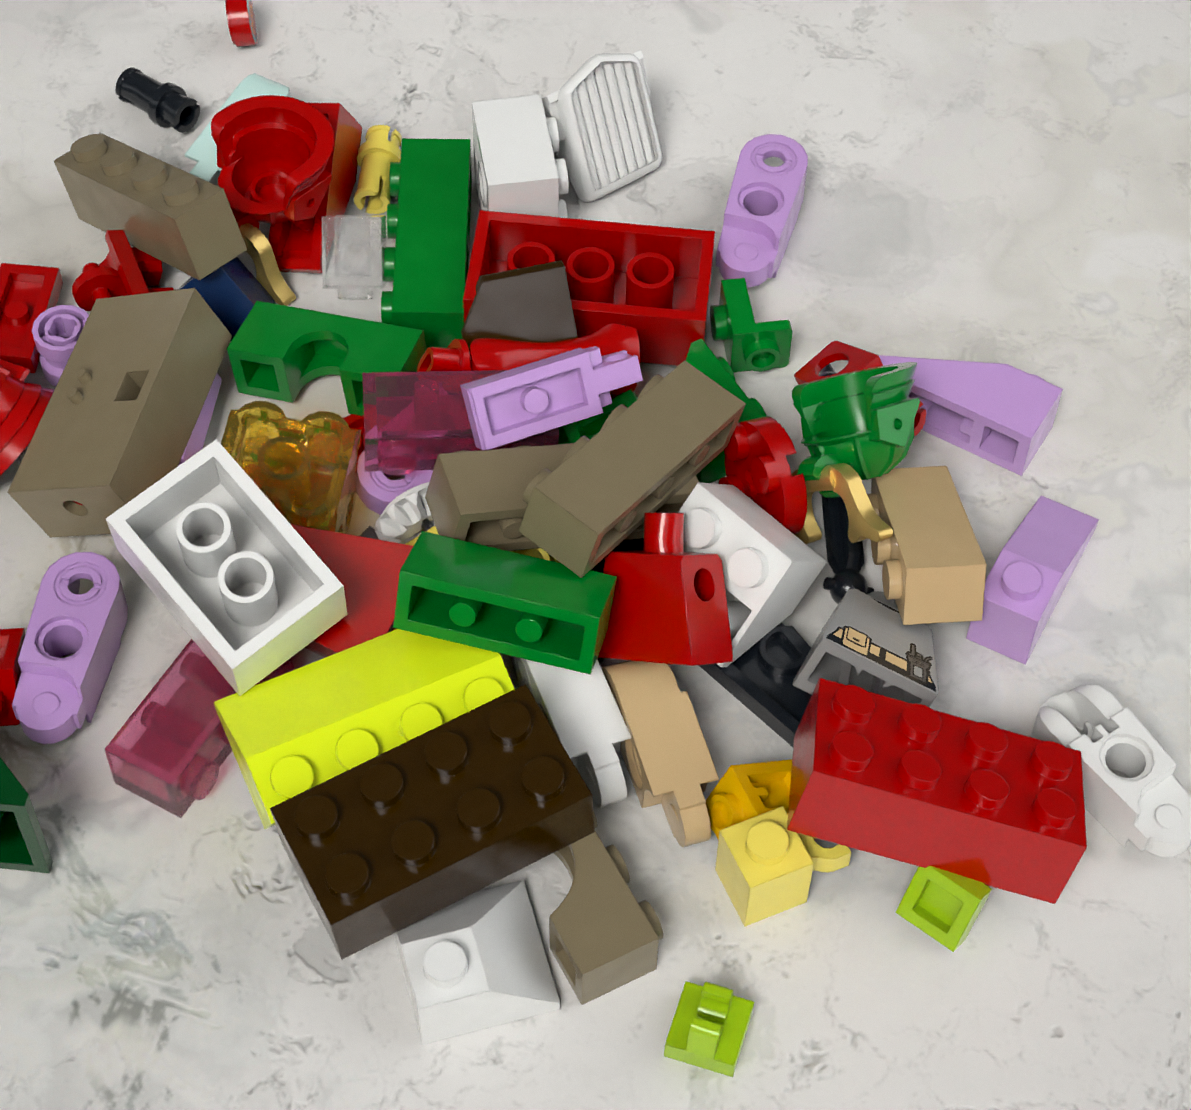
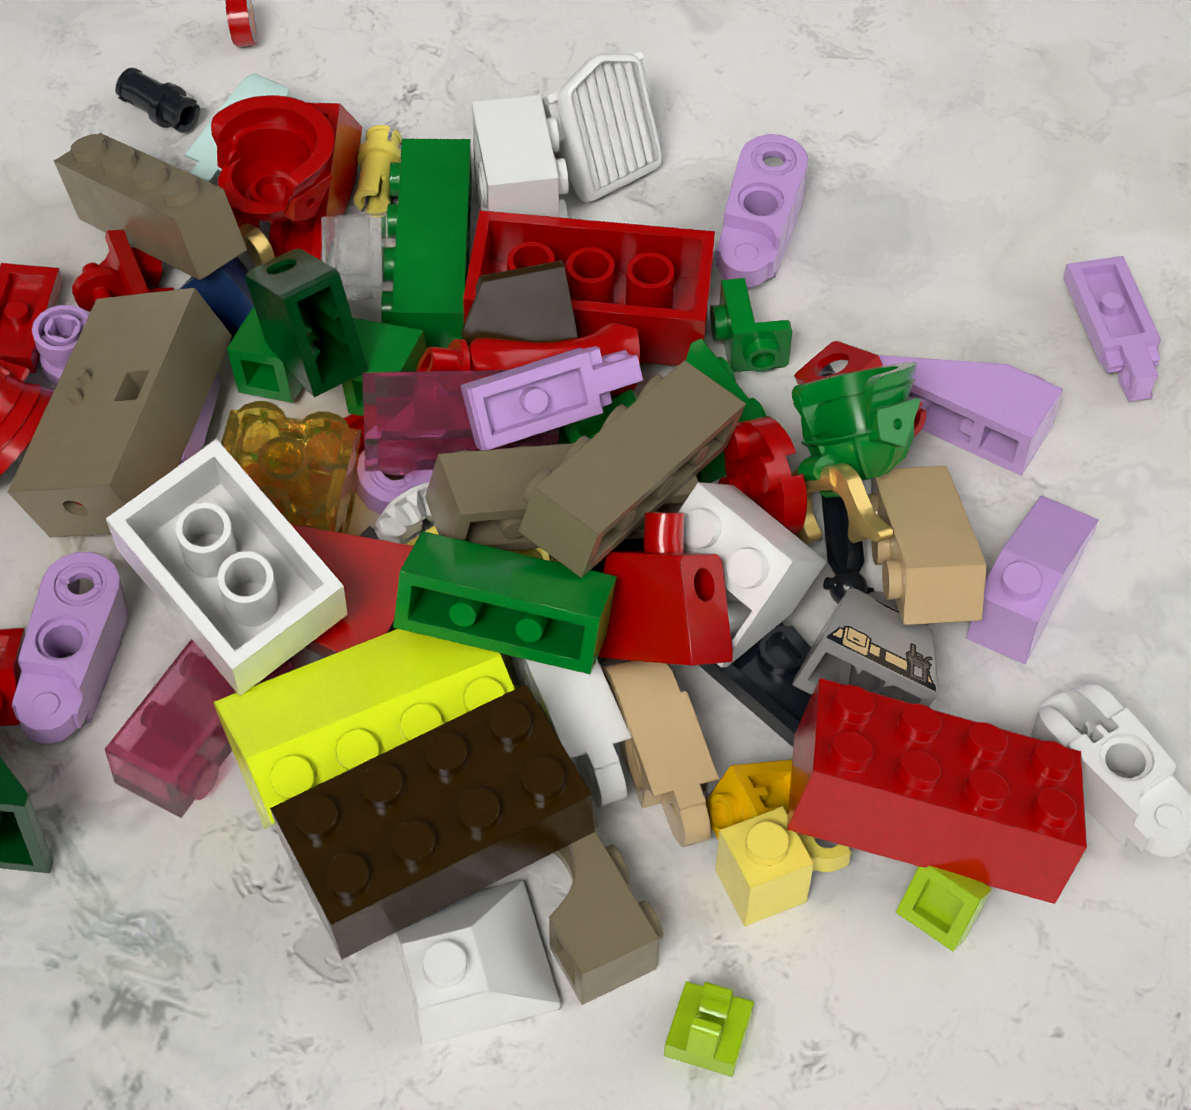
none -> dark green torso [245,249,368,398]
none -> lavender hinge [1063,256,1161,402]

